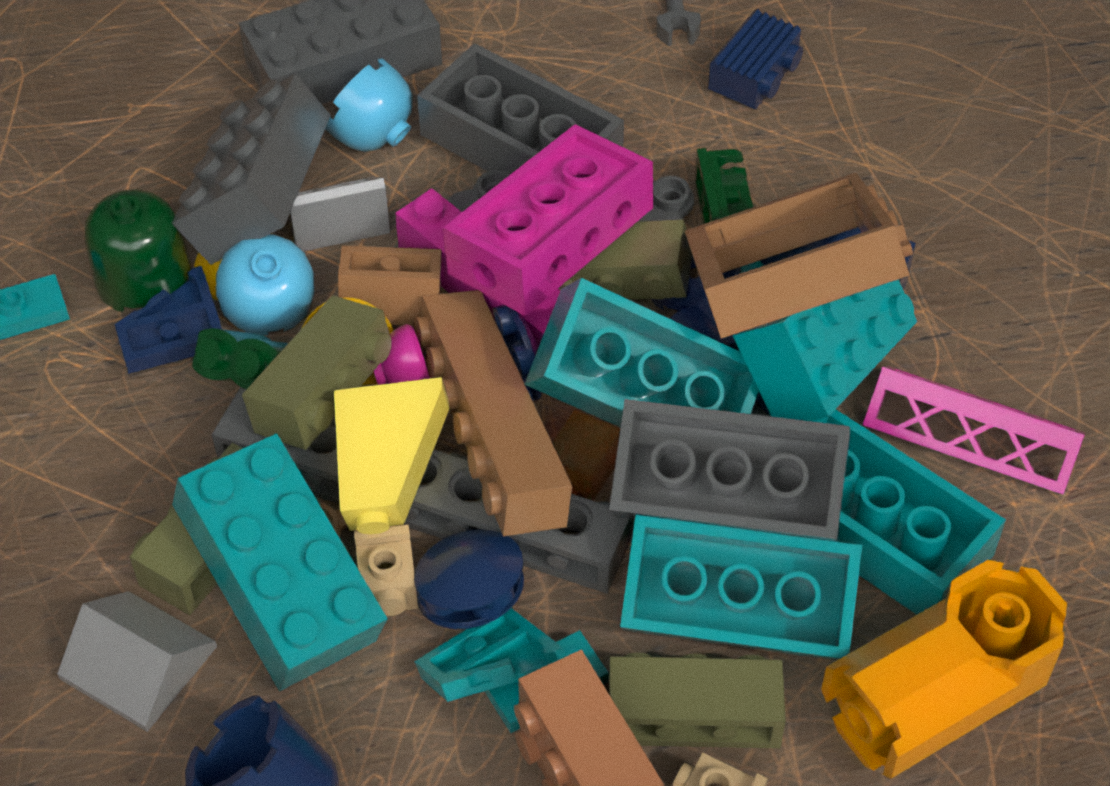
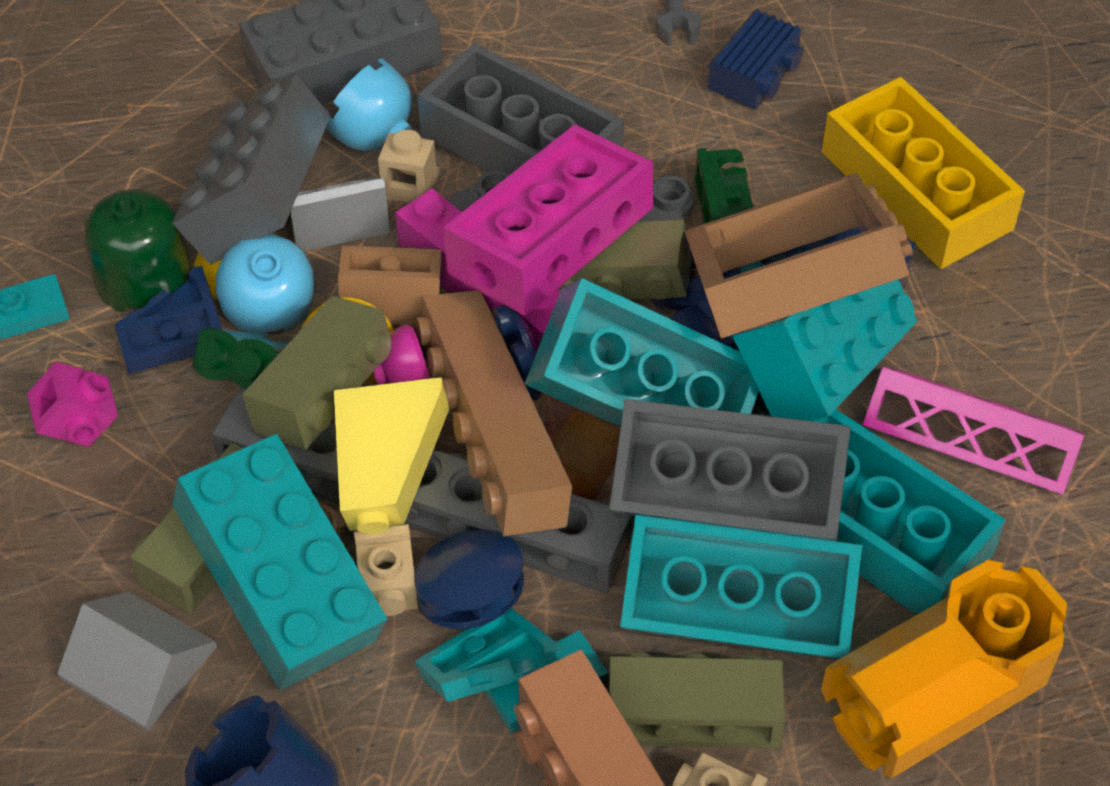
none -> dark pink brick [27,362,118,447]
none -> tan brick [378,130,439,203]
none -> yellow brick [822,77,1025,270]

